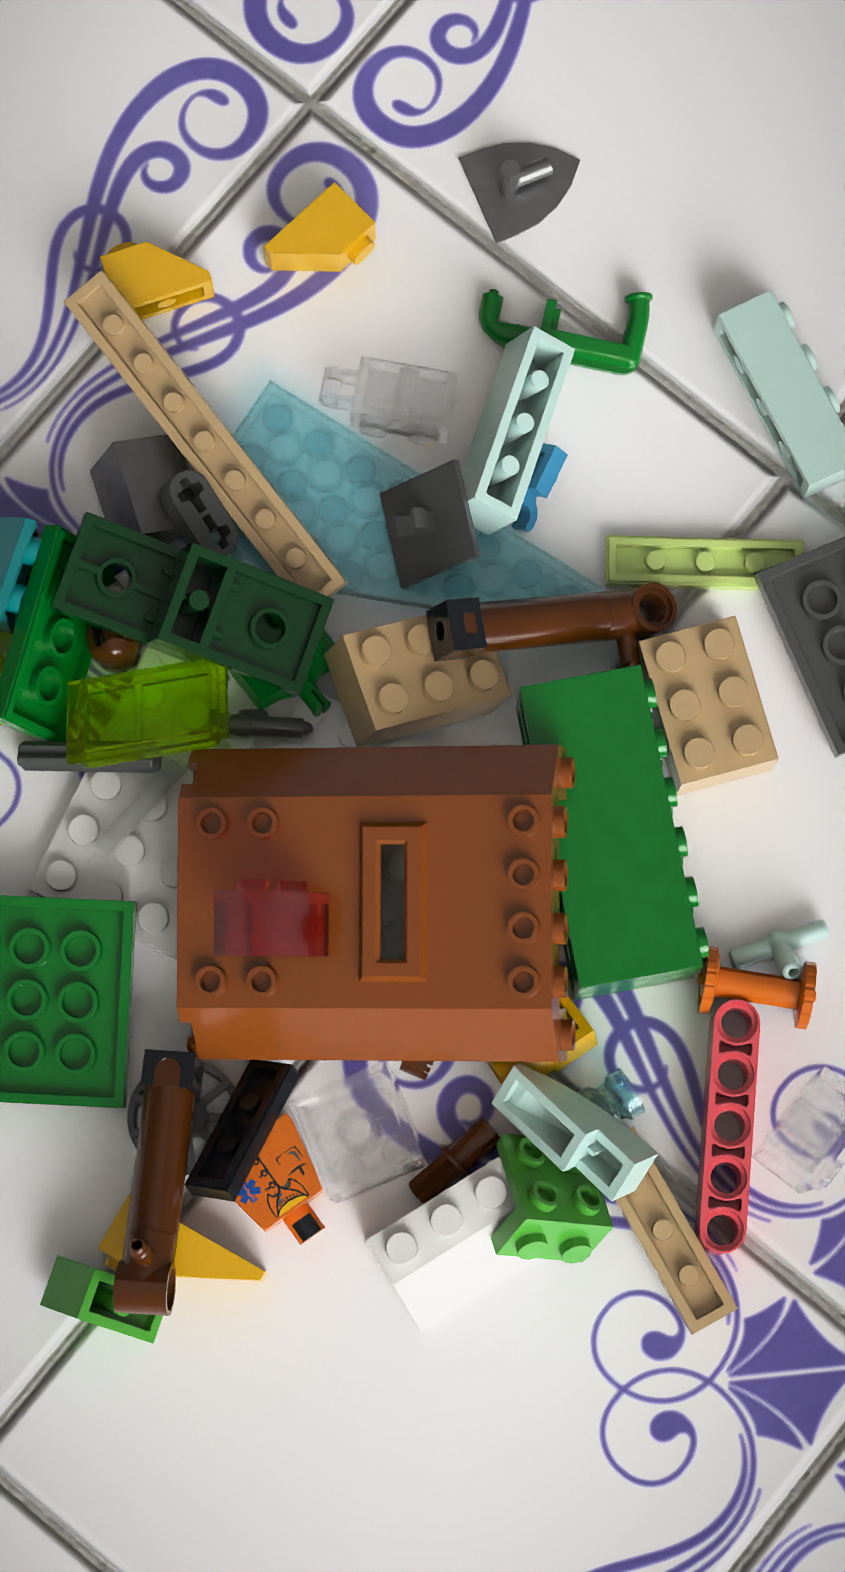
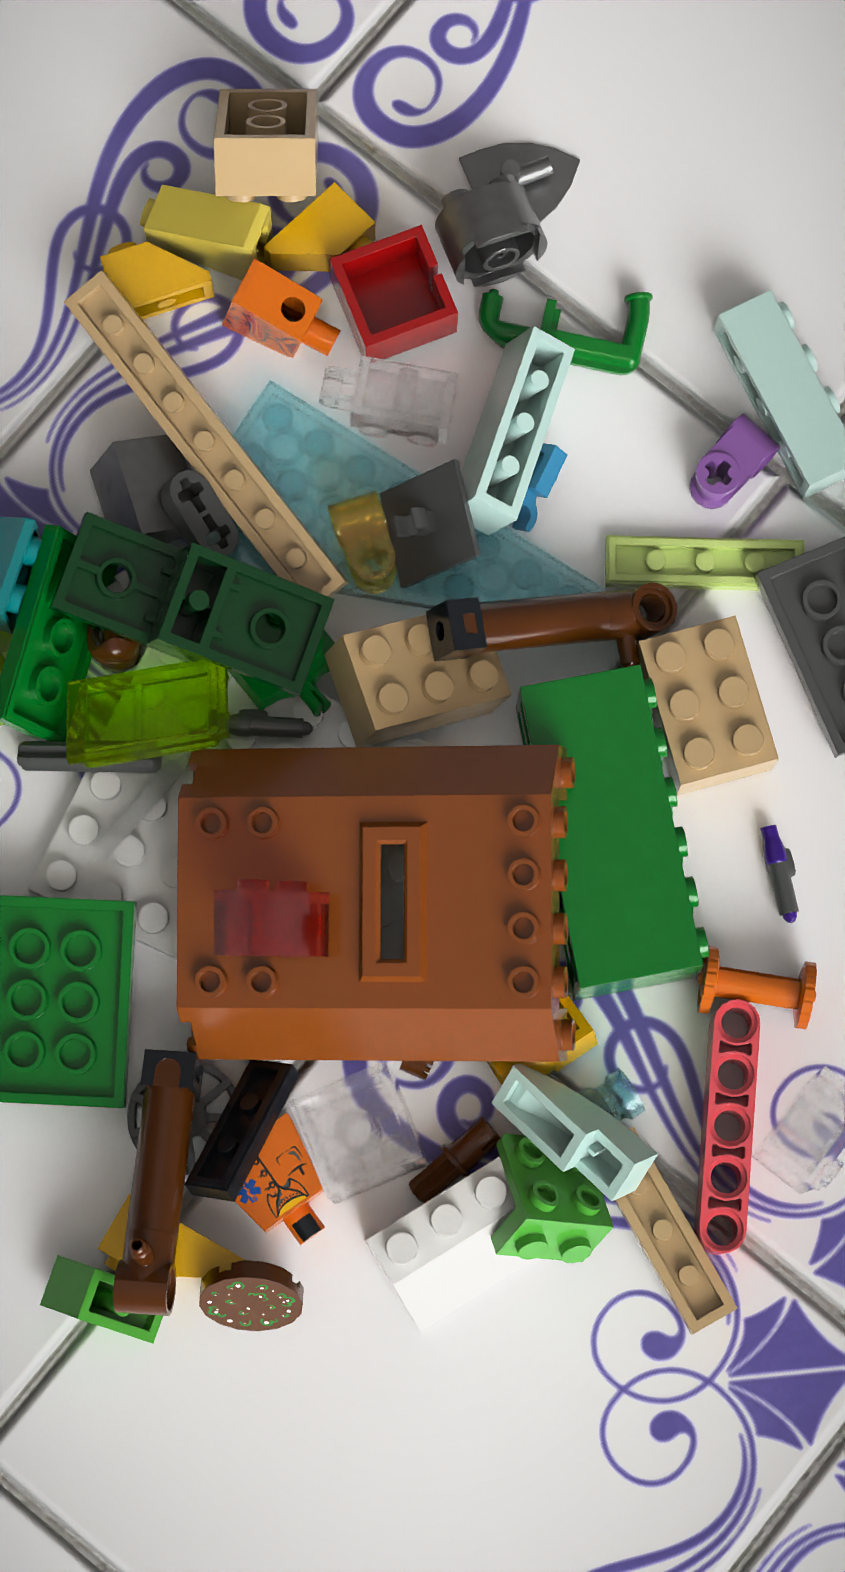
light aqua piece [729,919,829,980] -> none
none -> light yellow slope [140,185,273,280]
none -> reddish brown tile [199,1260,304,1331]
none -> tan brick [214,89,318,202]
none -> orange torso [222,258,341,358]
none -> clear yellow piece [327,491,396,594]
none -> red piece [329,224,458,366]
none -> flat silver brick [435,174,548,287]
none -> medium lavender piece [689,413,780,509]
none -> piece [760,825,799,923]

